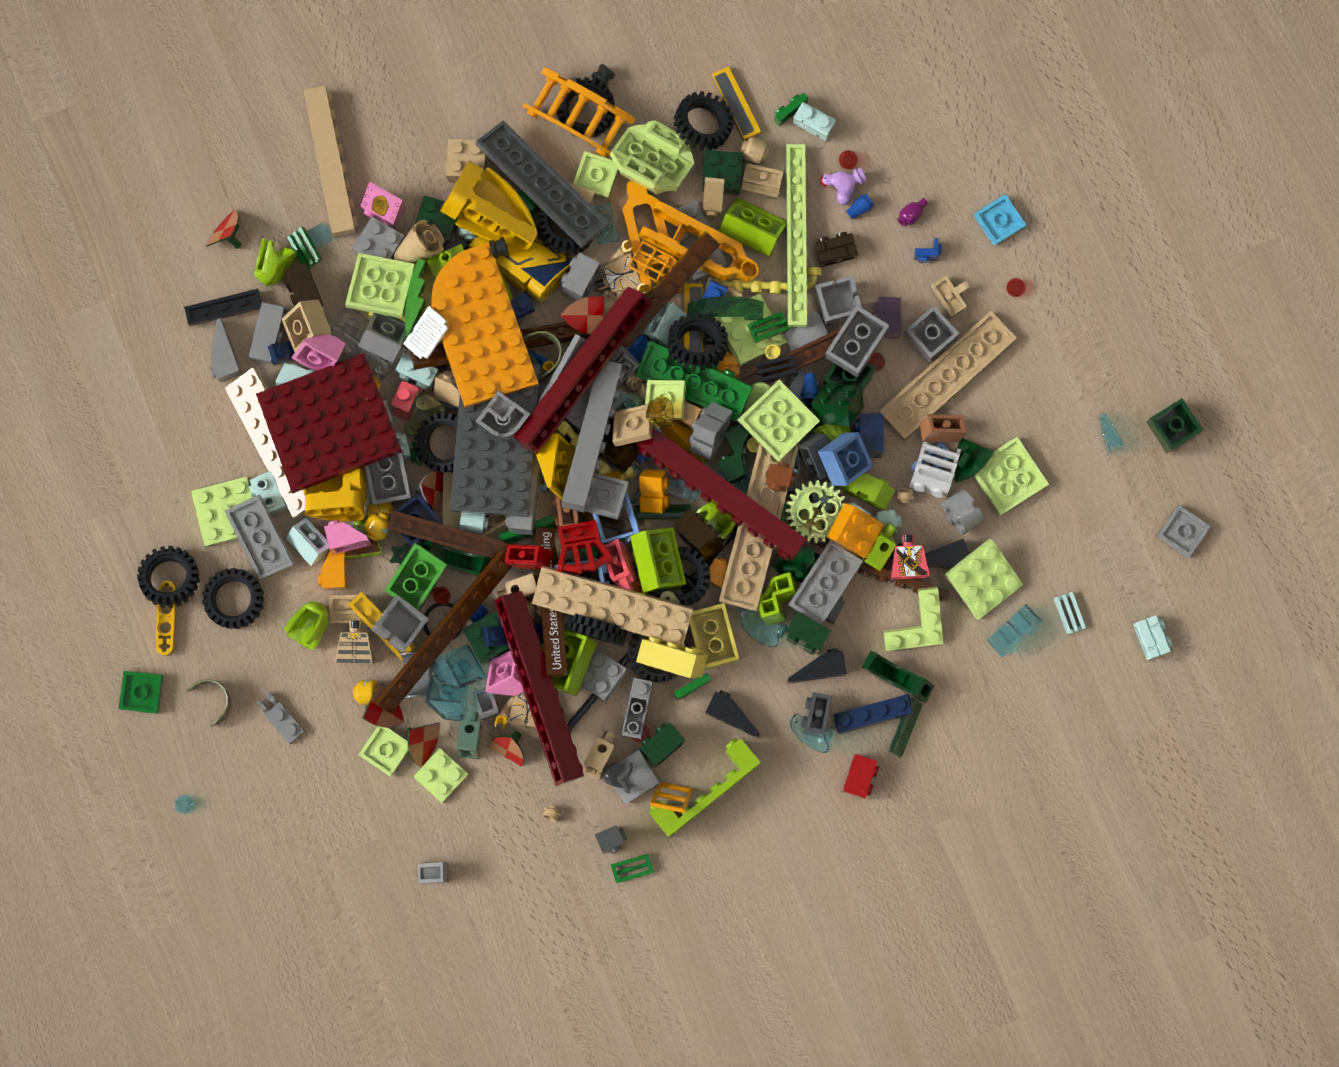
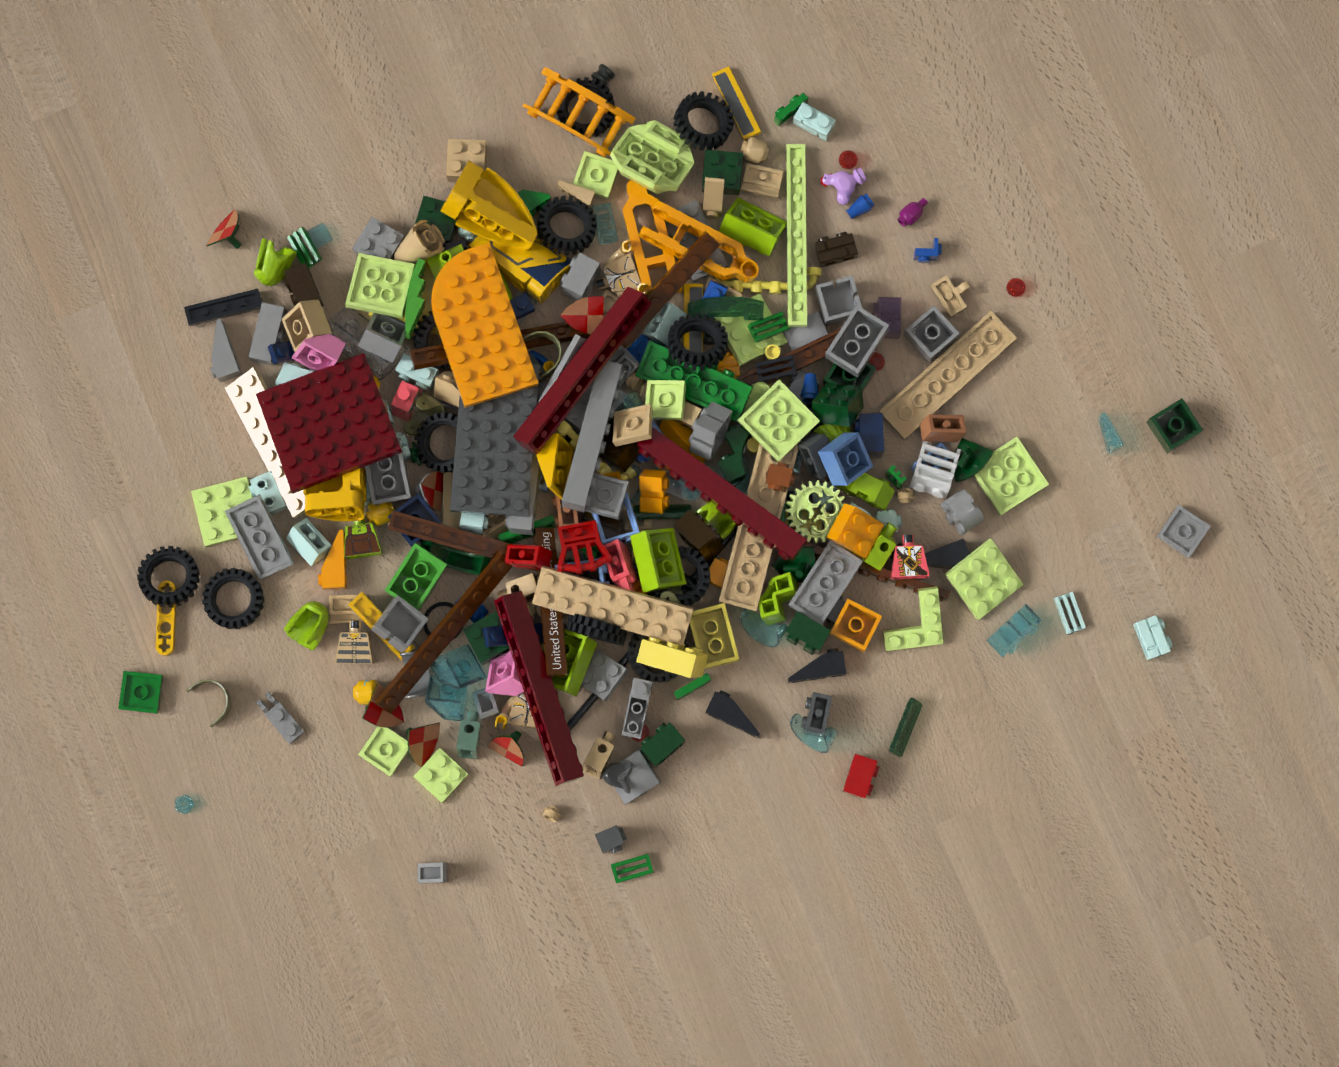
tan brick [303,85,359,238] -> none
bright pink slope [324,520,372,554] -> none
bright pink slope [361,182,406,229] -> none
yellow head [363,511,390,541] -> none
dark green plate [390,543,409,565] -> none
white window [403,306,449,359] -> none
clear red plate [433,586,451,605] -> none
dark grey plate [475,120,609,248] -> none
light grey brick [475,391,530,437] -> none
pearl dark grey wheel [489,237,509,259] -> none
light orange window [628,240,677,283] -> none
clear yellow slope [646,396,675,428] -> none
lime plate [649,738,760,838] -> none
light orange window [650,782,693,813] -> none
dark blue plate [834,694,914,734] -> none
dark green arch [862,651,935,703] -> none
medium azure plate [973,194,1026,246] -> none
none -> light orange brick [829,599,882,653]
none -> green tile [885,465,907,489]

